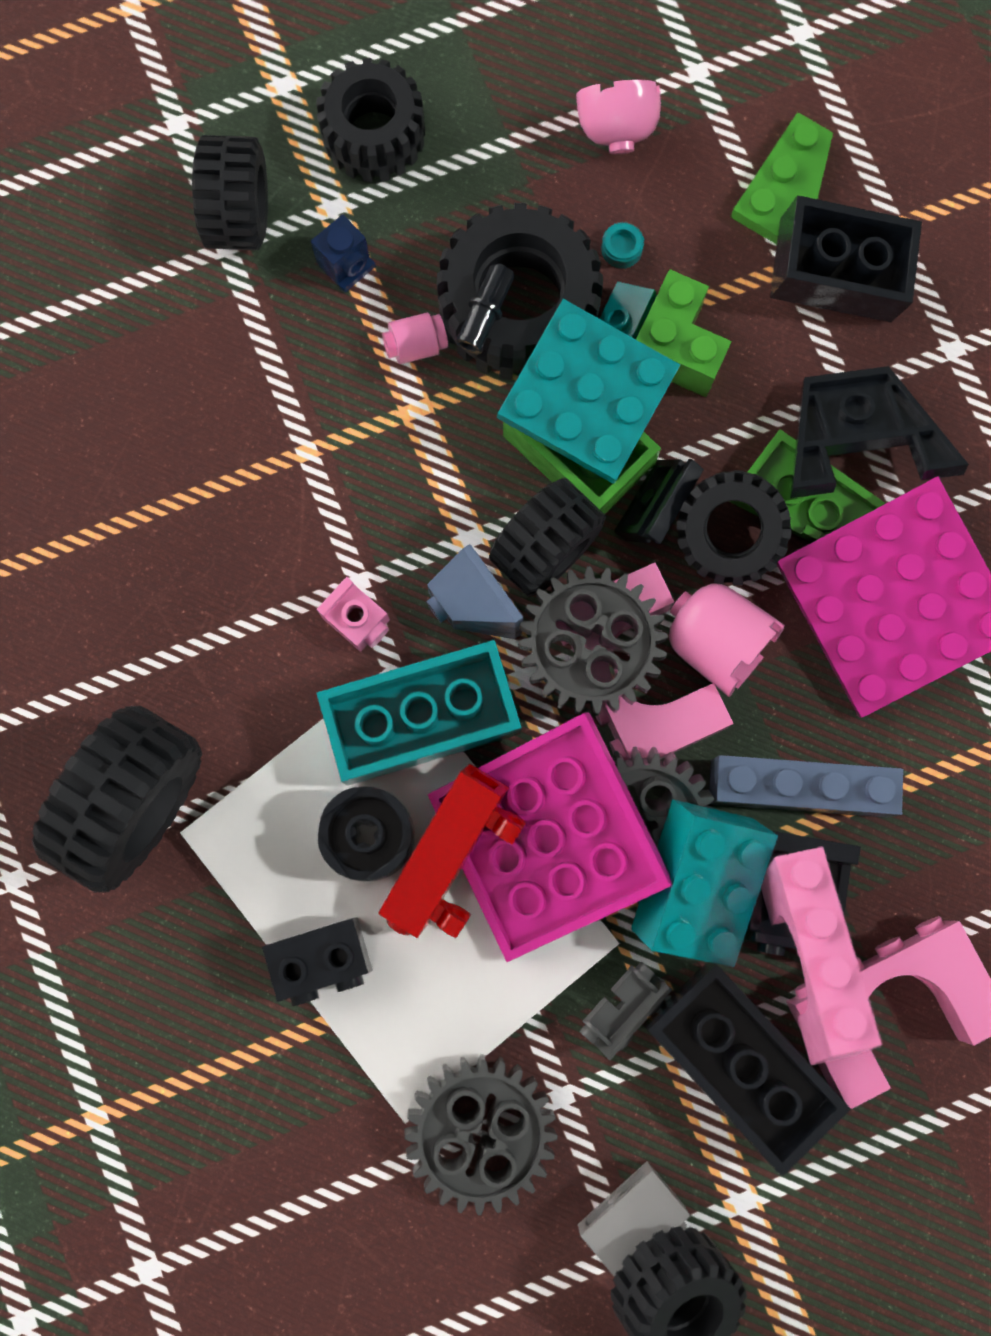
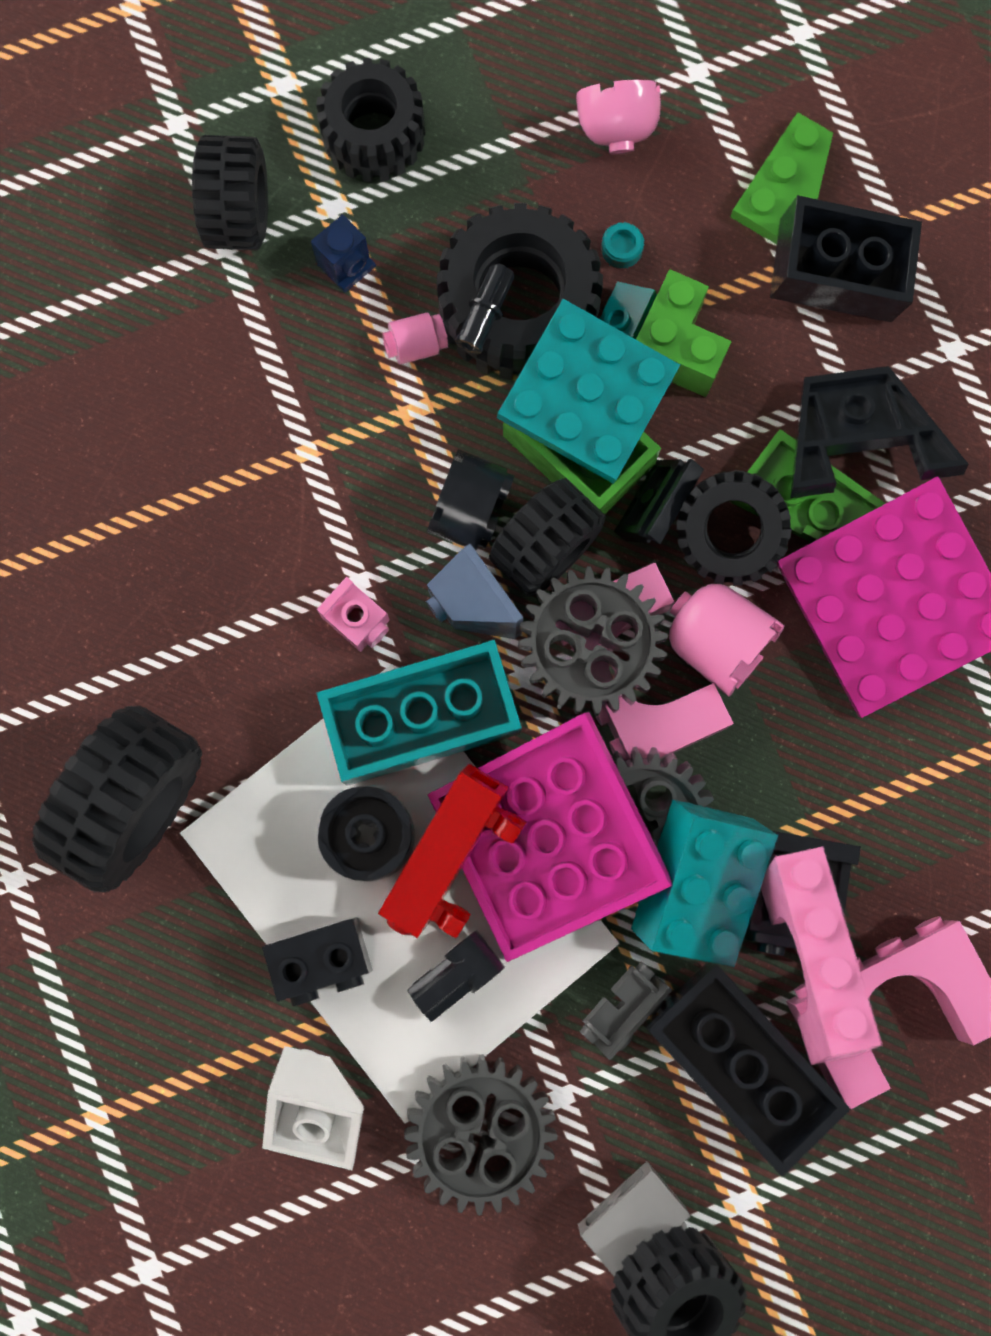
sand blue brick [709,755,903,818] -> none
none -> white slope [262,1046,364,1170]
none -> black piece [407,930,505,1022]
none -> black brick [426,449,515,551]

